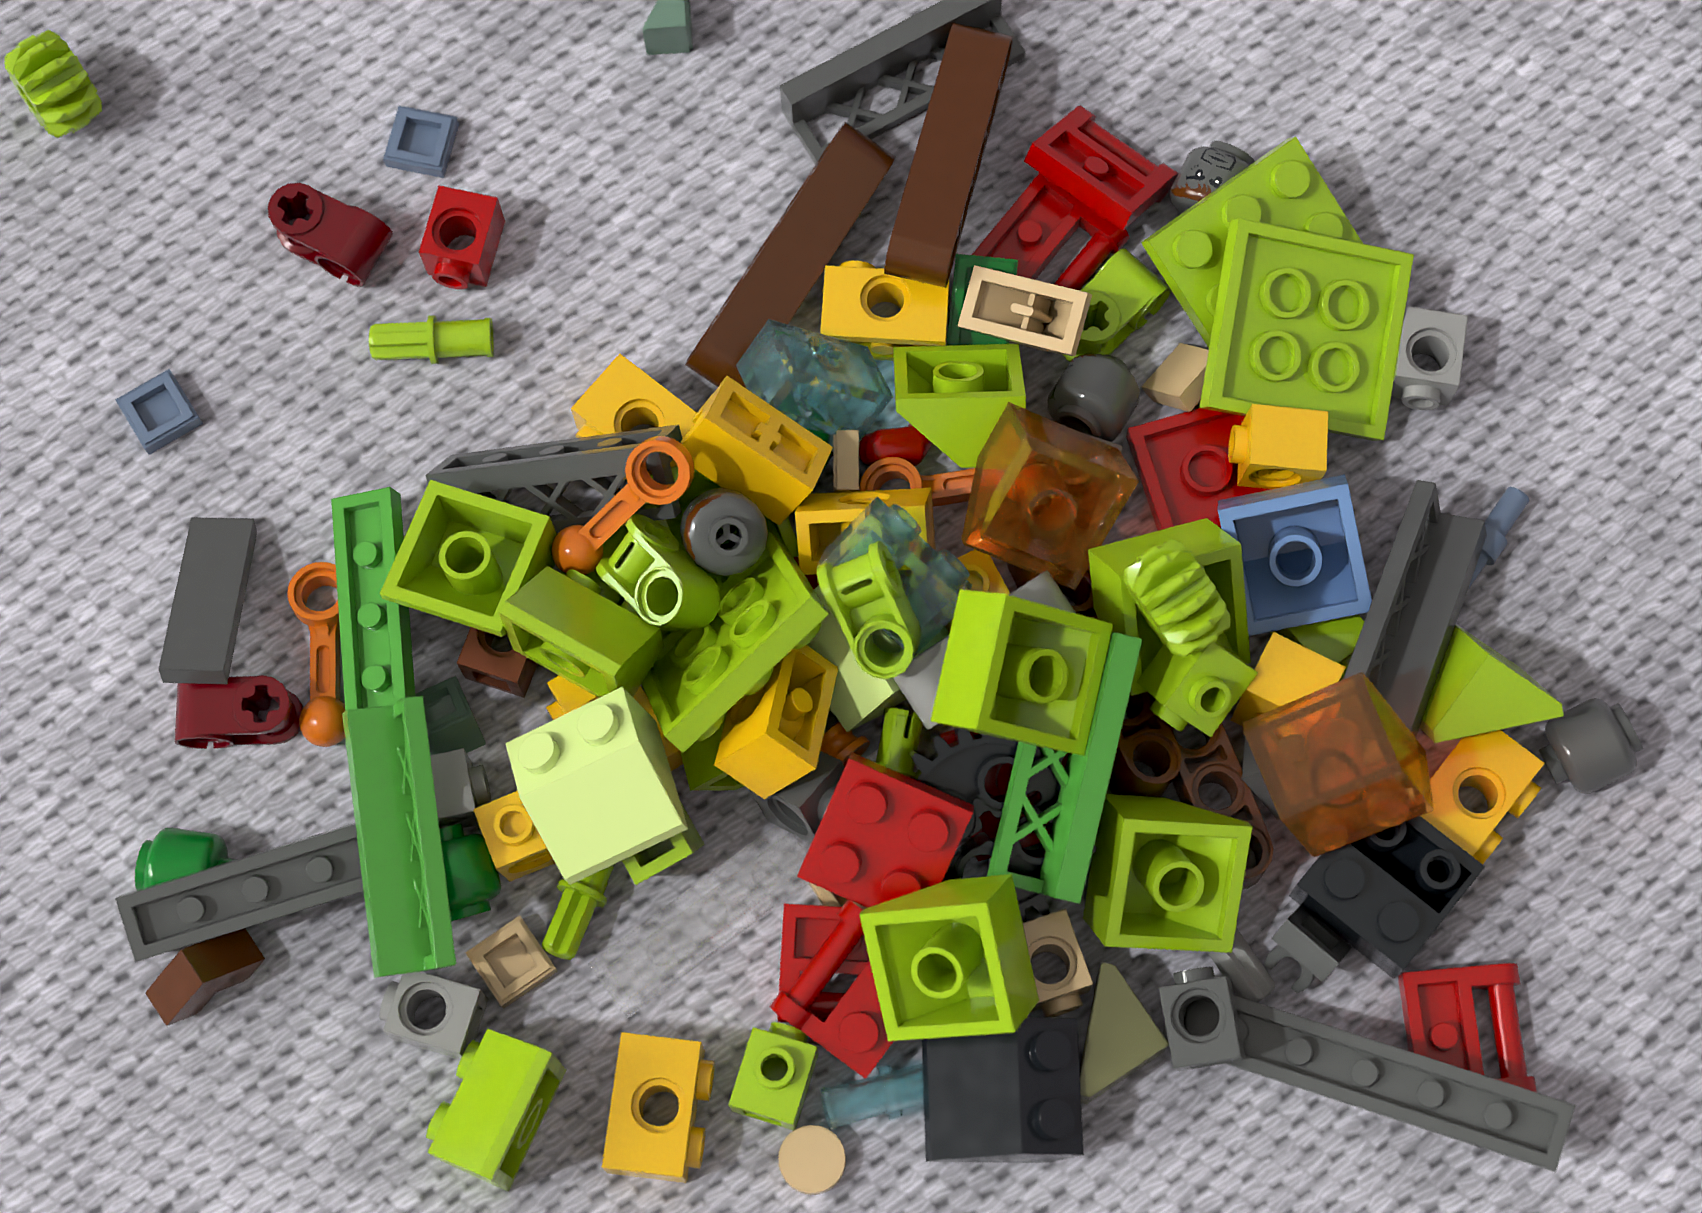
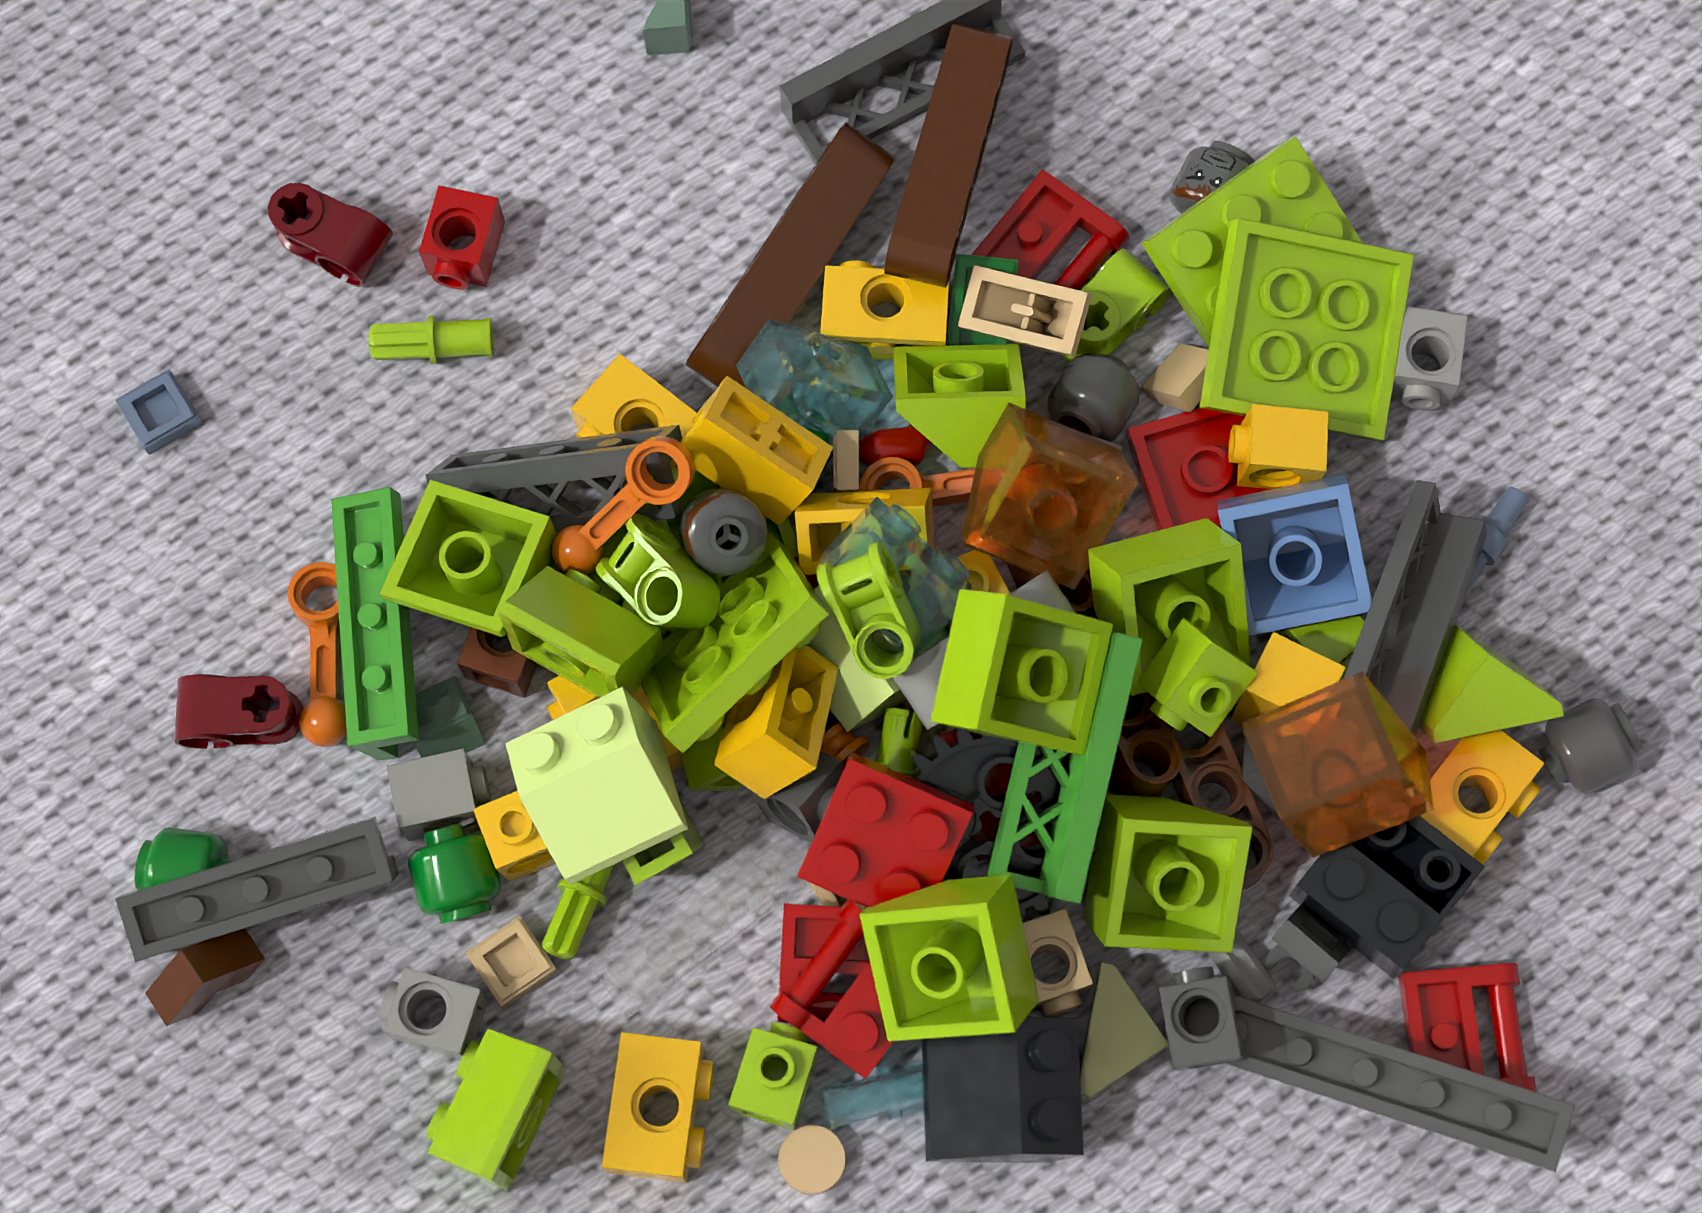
lime gear [5,29,102,138] -> none
dark grey tile [158,517,257,684] -> none
bright green fence [342,696,456,978] -> none
sand blue tile [383,105,459,178] -> none
red plate [1024,105,1178,231] -> none
lime gear [1124,539,1230,657] -> none

